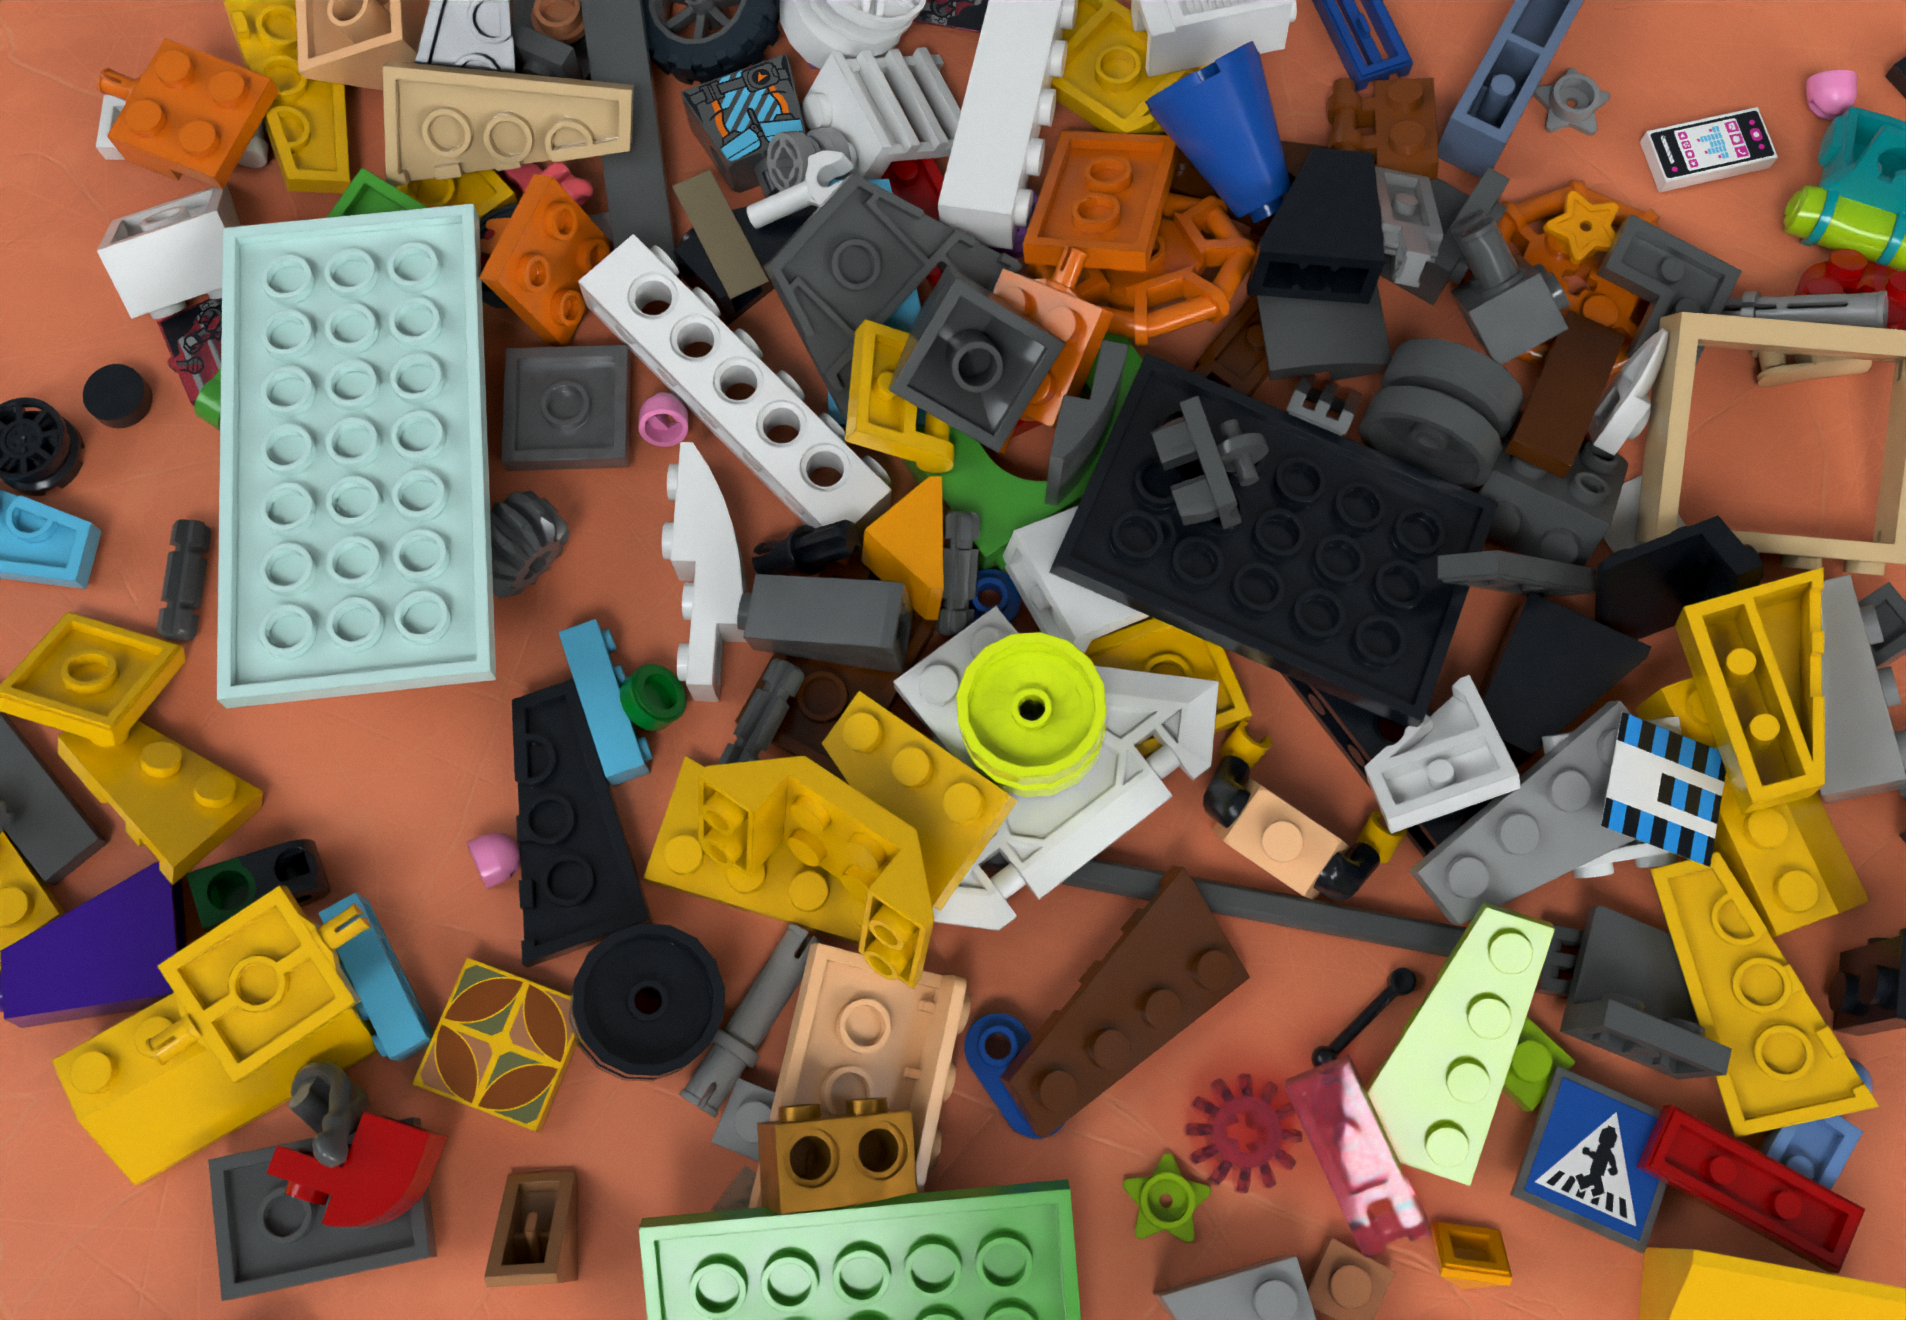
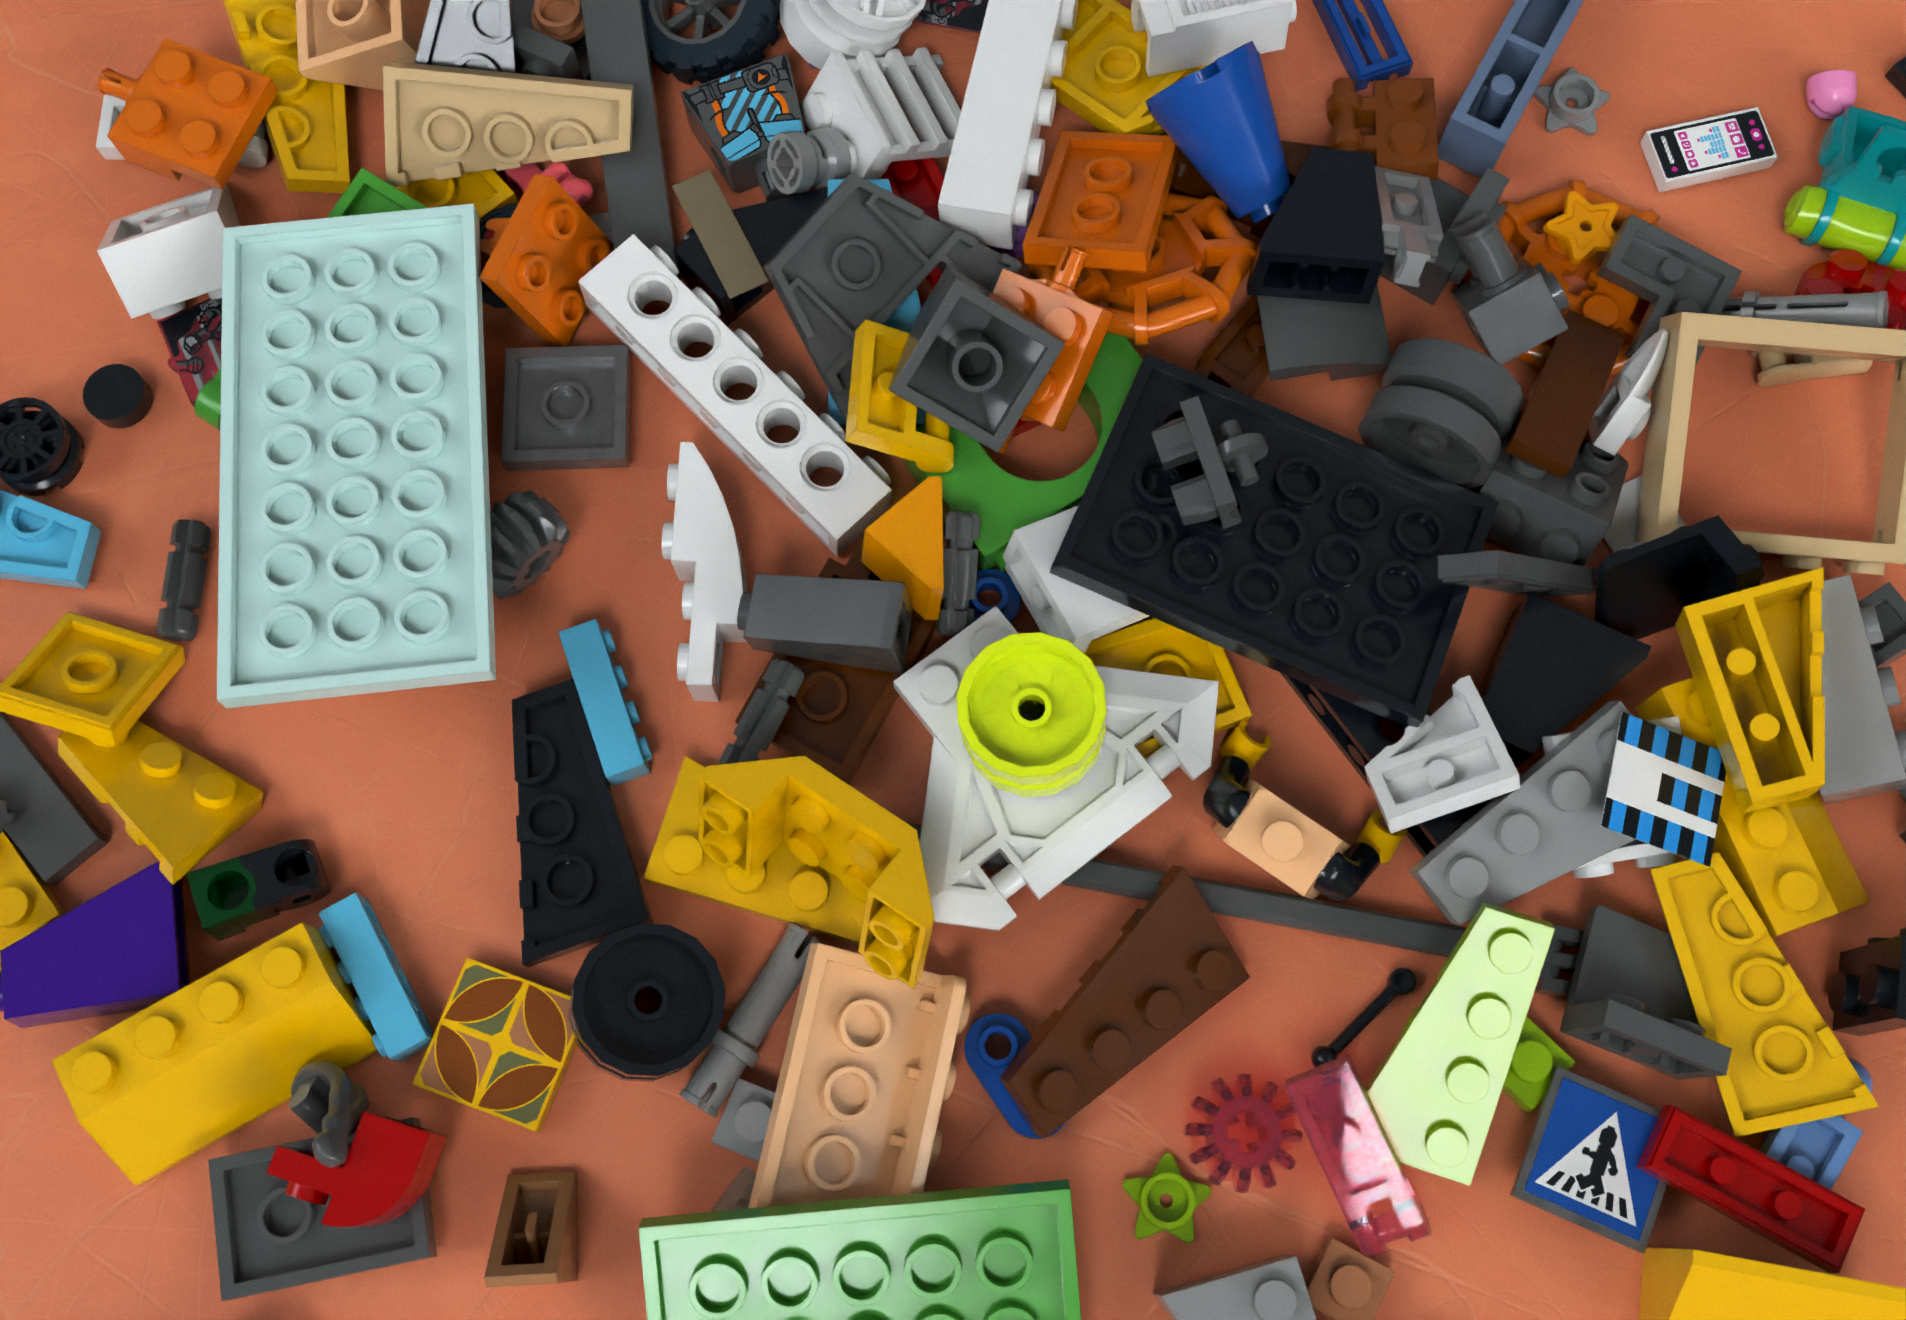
yellow plate [145,885,371,1084] -> none
bright pink hinge [467,832,521,890] -> none
green tile [620,664,686,731] -> none
bright pink hinge [638,392,688,447] -> none
white bar [746,150,854,229] -> none
black axle [752,519,863,576] -> none
pearl gold brick [757,1097,918,1214] -> none
yellow wing [822,691,1017,911] -> none
dark grey slope [1045,340,1129,506] -> none
dark grey tile [1286,374,1362,436] -> none
light orange slope [1430,1221,1513,1289] -> none

